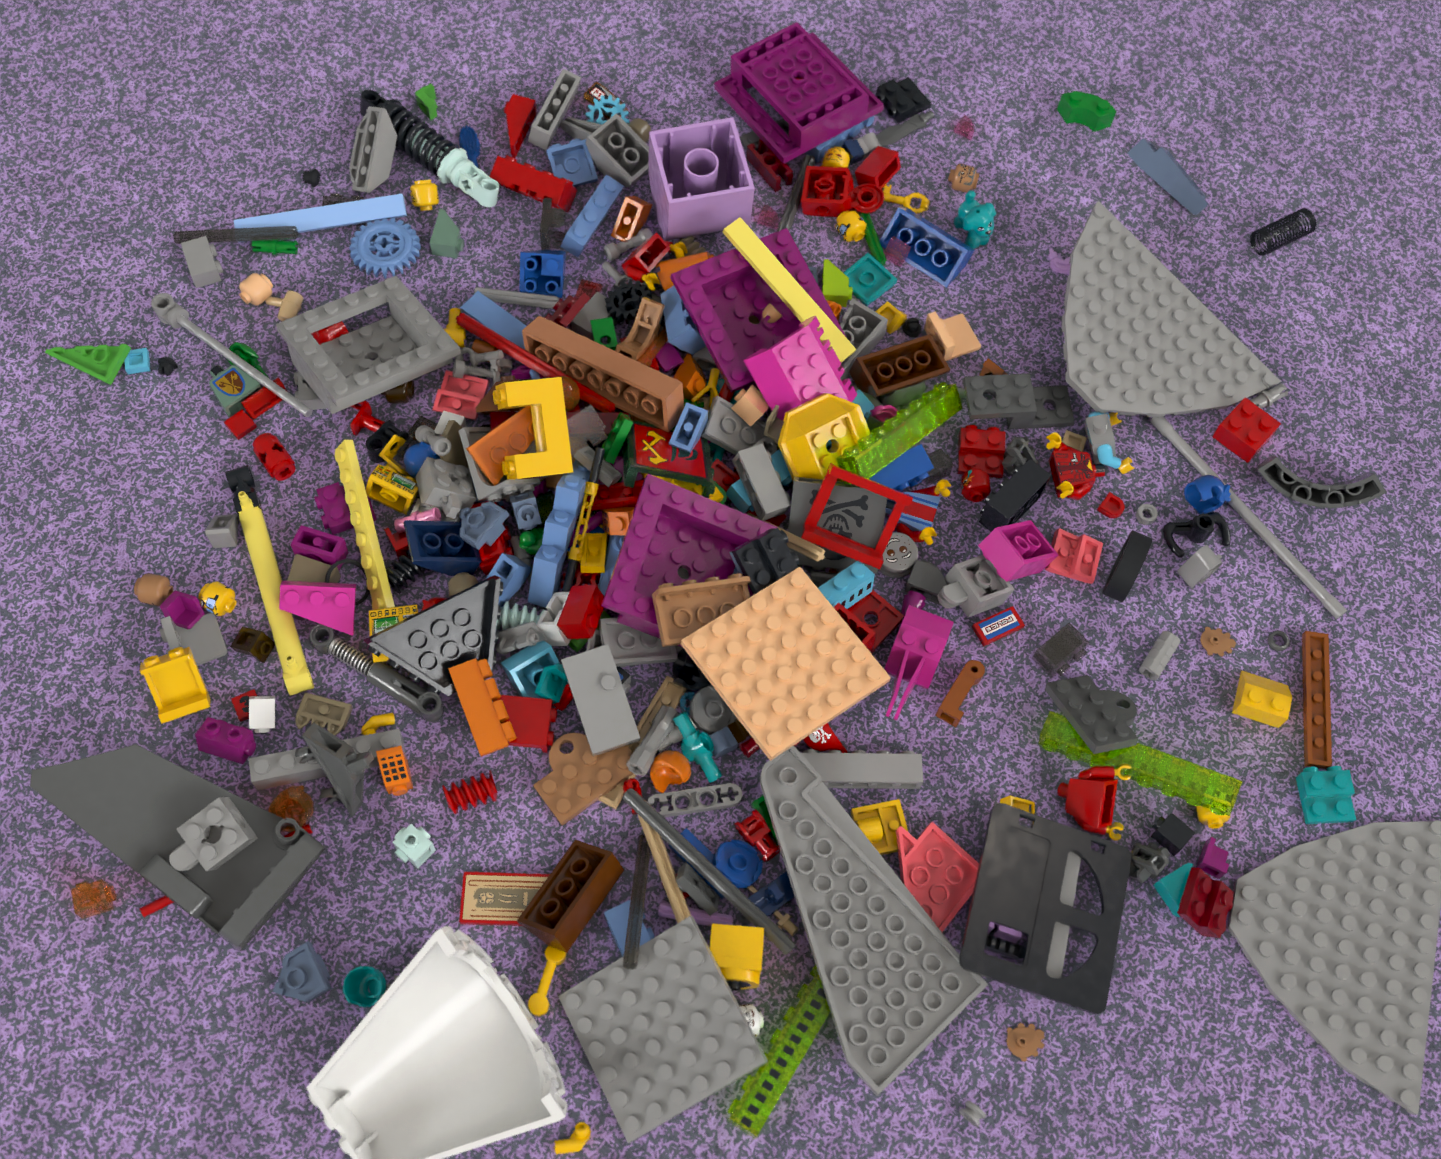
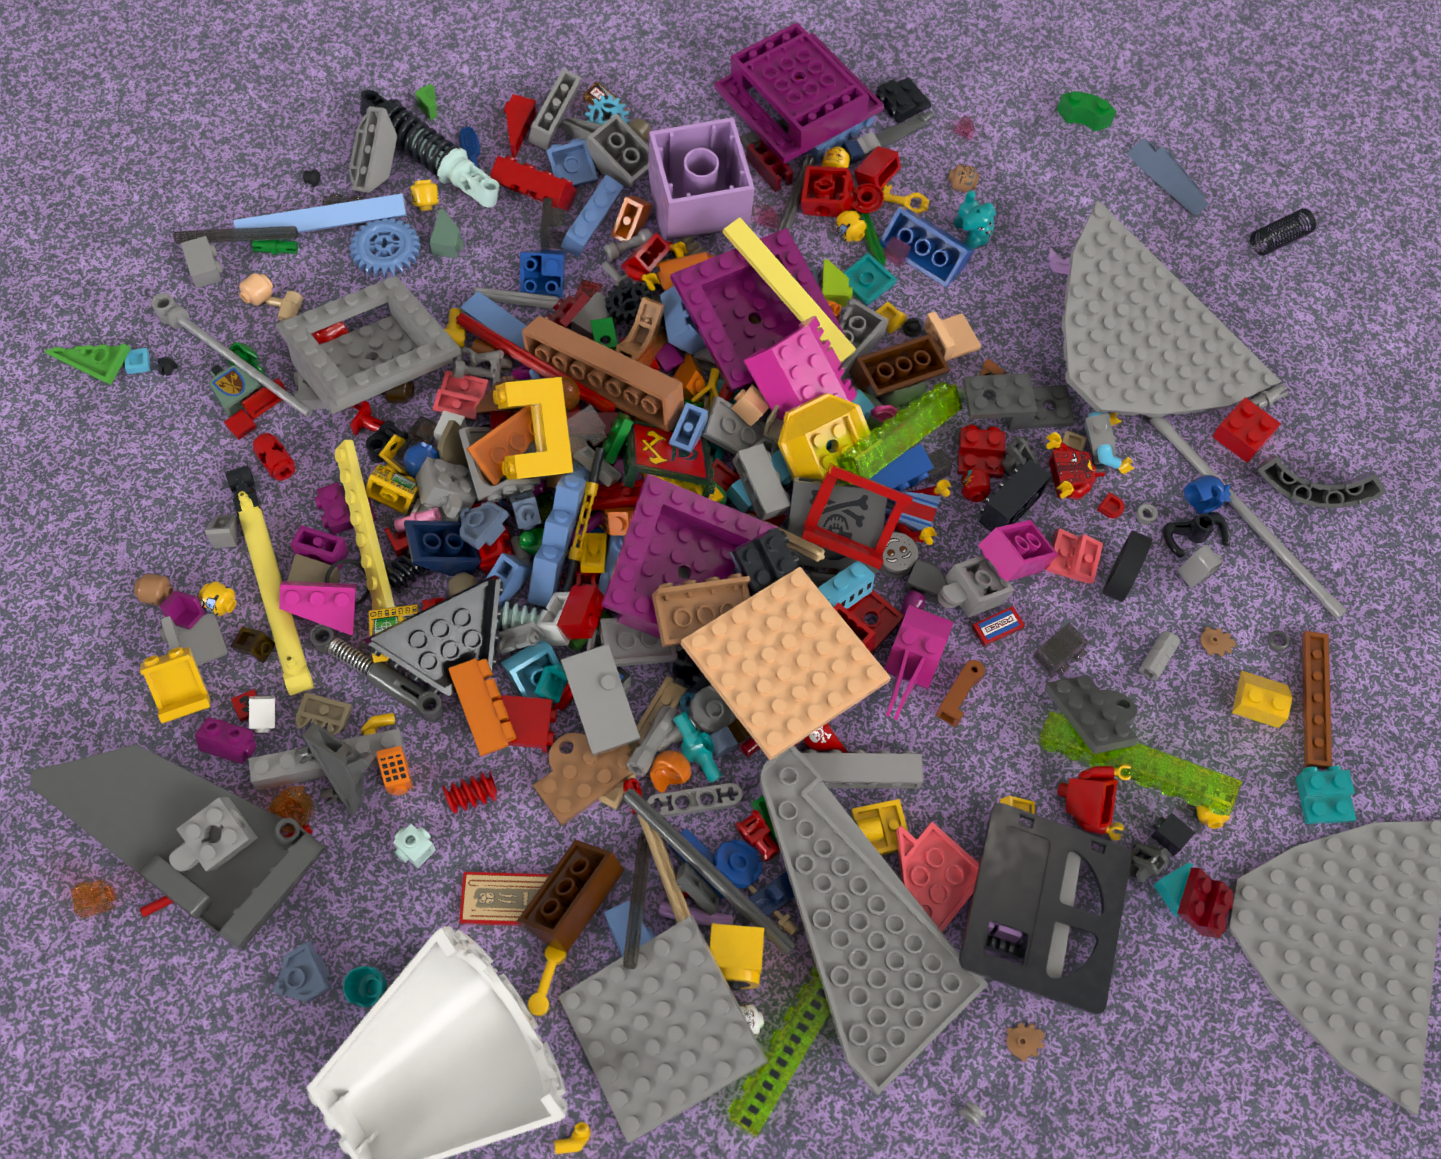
light grey piece [415,425,452,456] -> none
medium nougat hinge [762,303,782,323] -> none
magenta panel [1196,837,1229,879] -> none

